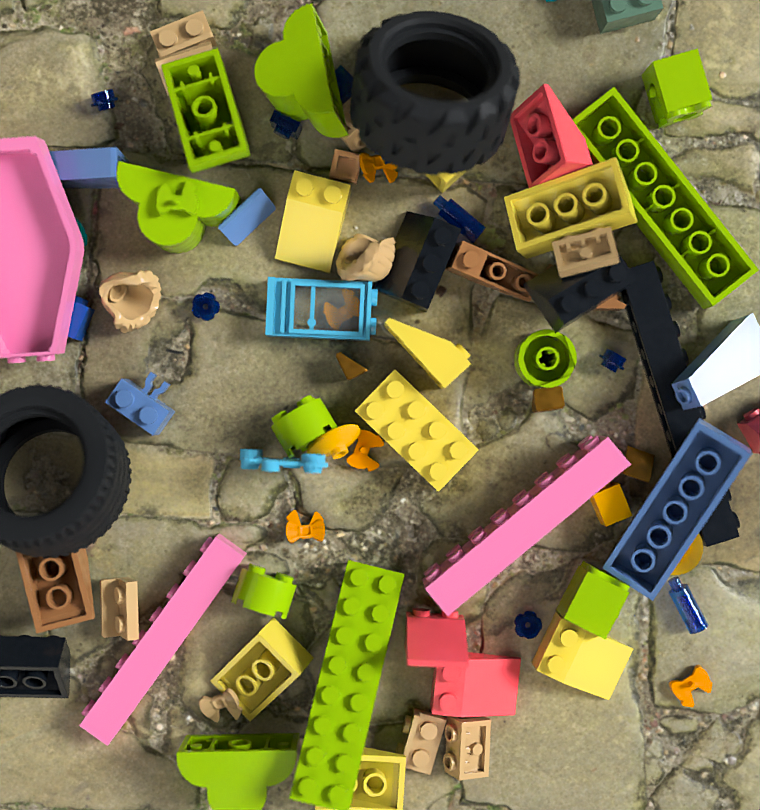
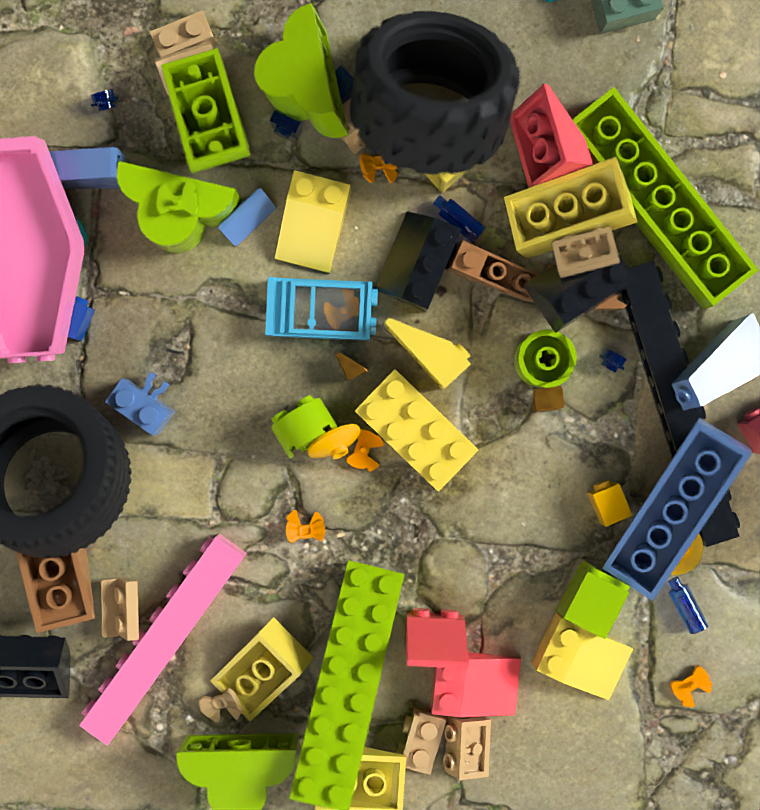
tan hair [99,270,162,333] -> none
clear blue plate [192,292,220,321] -> none
lime brick [231,563,297,619] -> none
medium azure plant [240,449,328,473] -> none
light nougat tile [329,149,361,185] -> none
tan hair [336,234,396,282] -> none
bright pink brick [422,435,630,616] -> none
clear blue plate [514,611,542,639] -> none
pearl gold slope [621,446,655,483] -> none
lime piece [641,48,712,128] -> none

